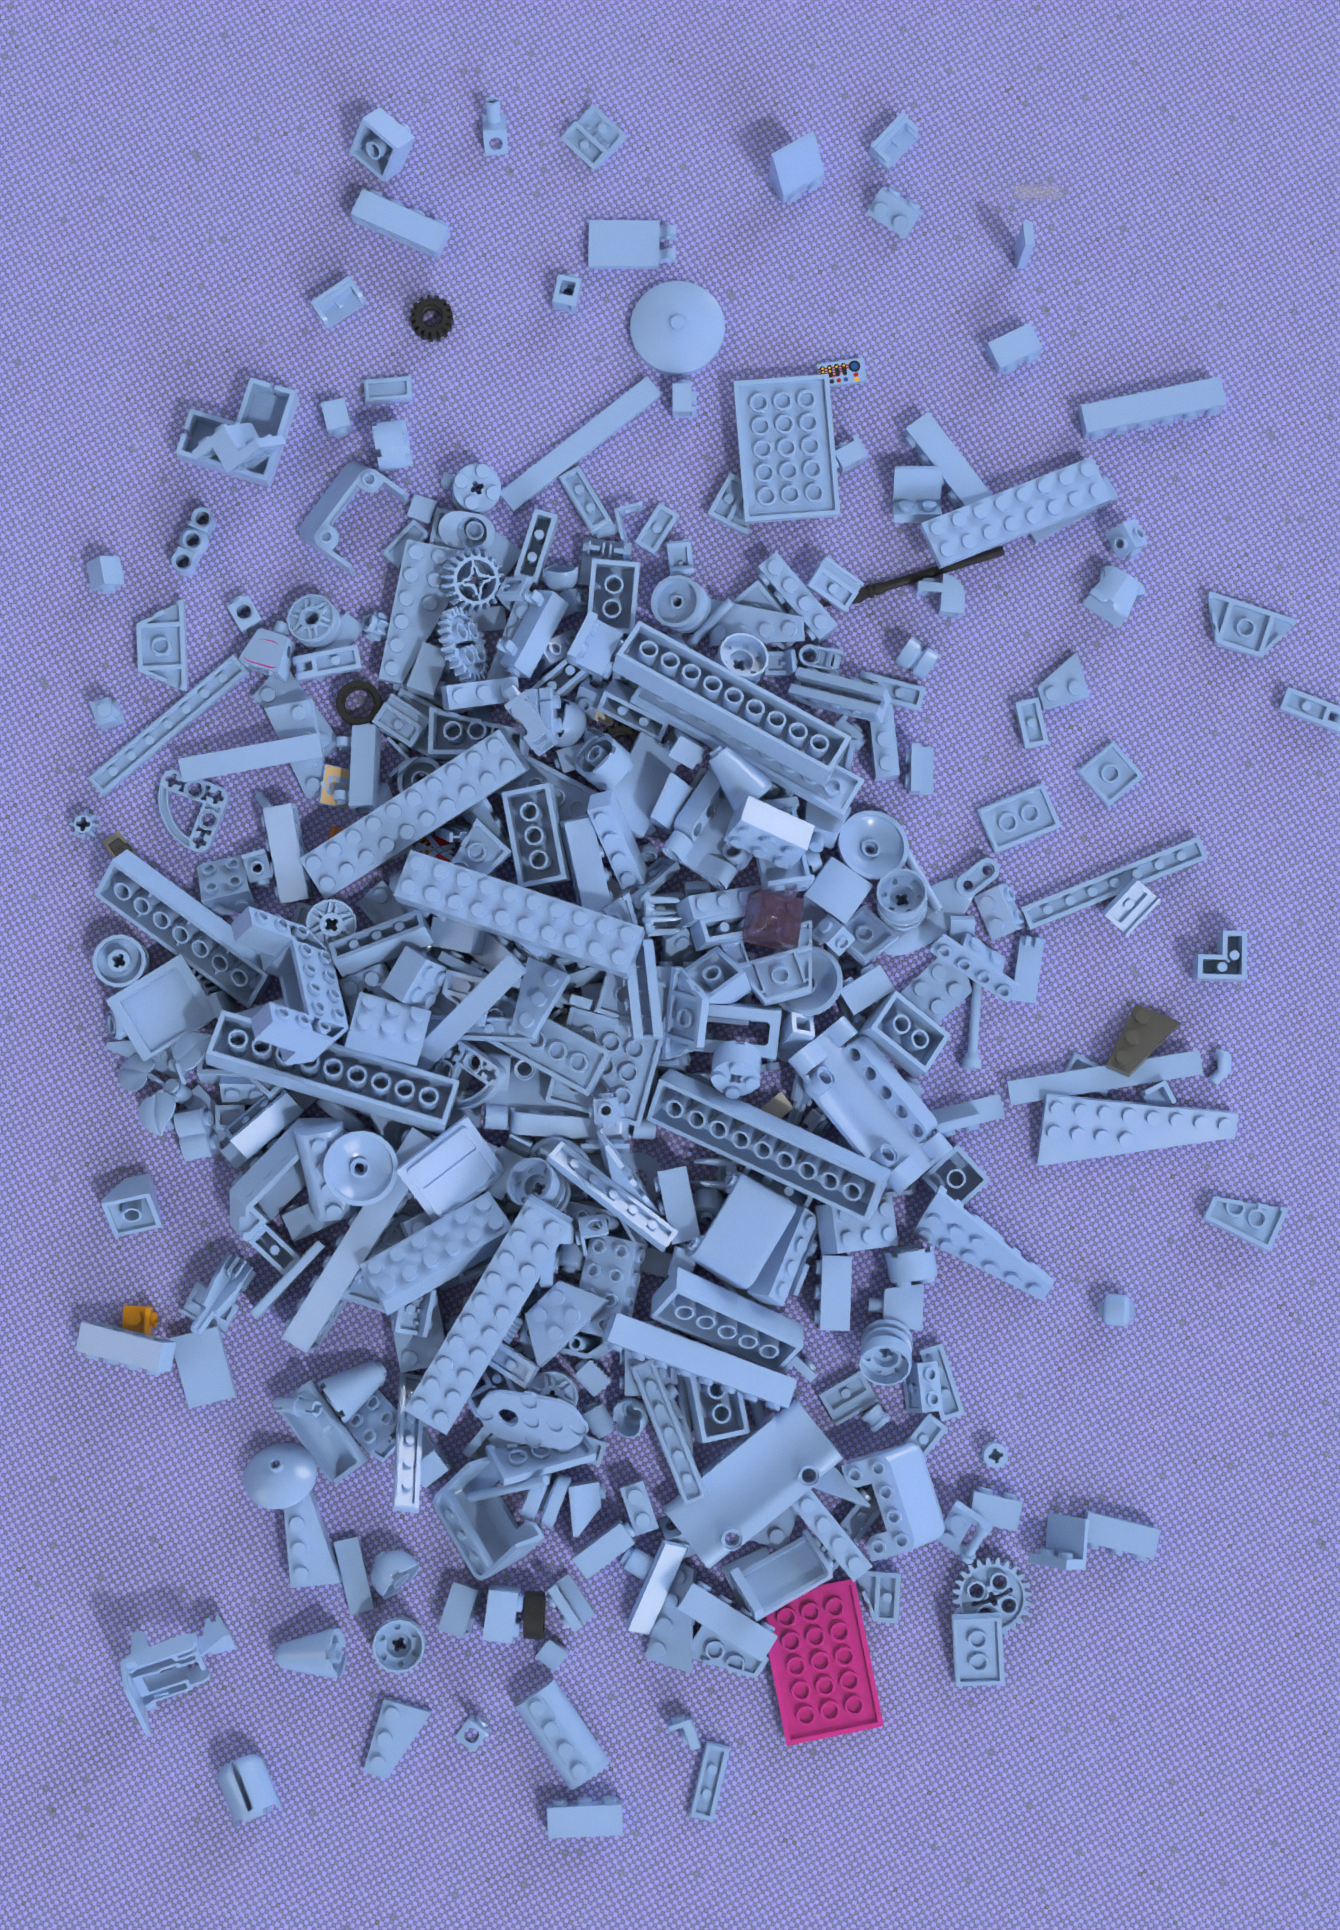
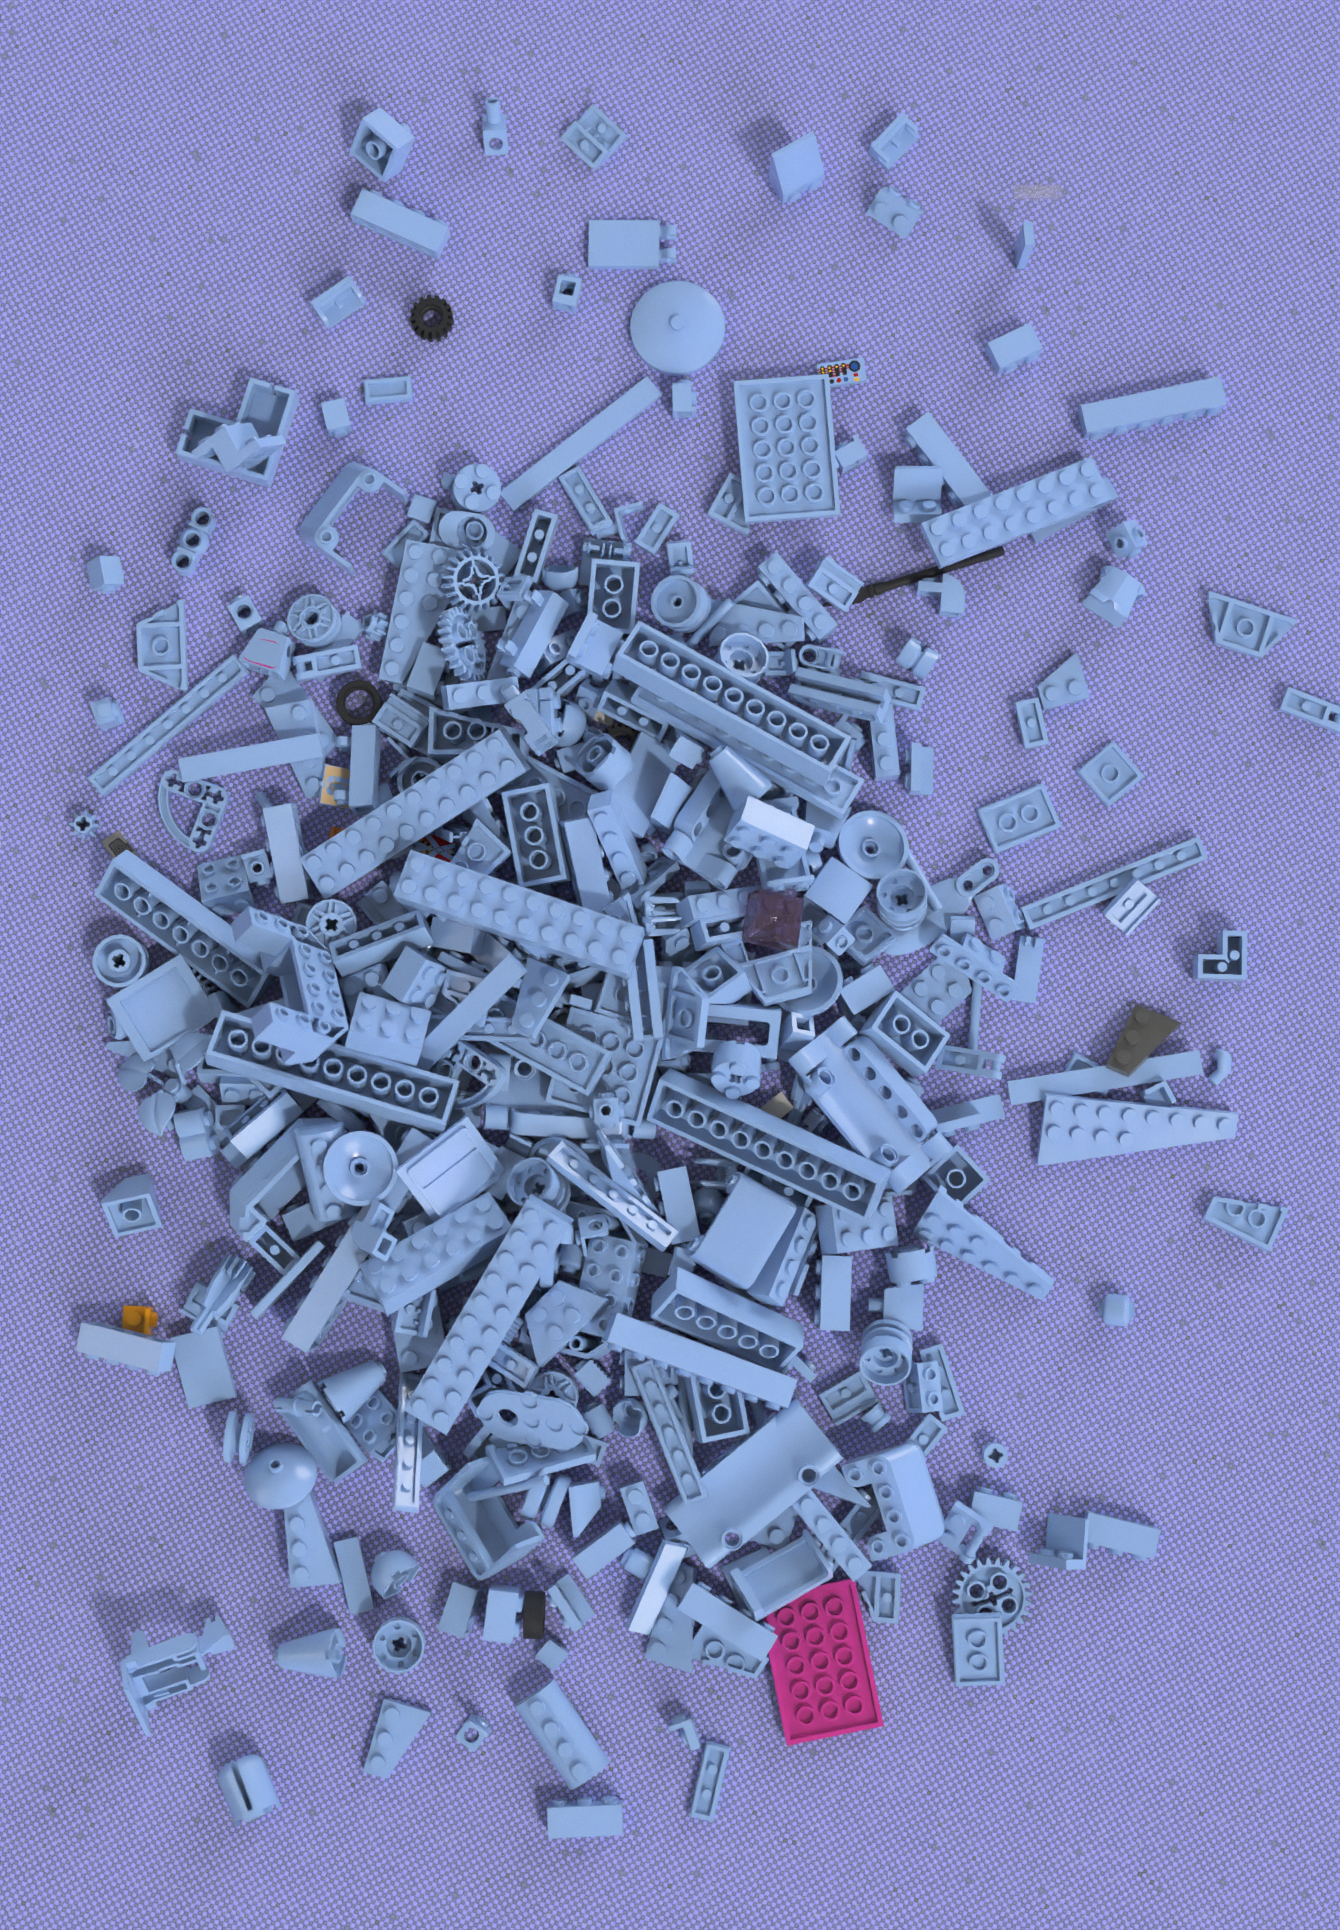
light blue brick [372,419,413,472] -> none
none -> light blue wheel [223,1411,255,1465]
none -> light blue brick [352,1200,398,1262]
none -> light blue plate [935,1045,1006,1080]

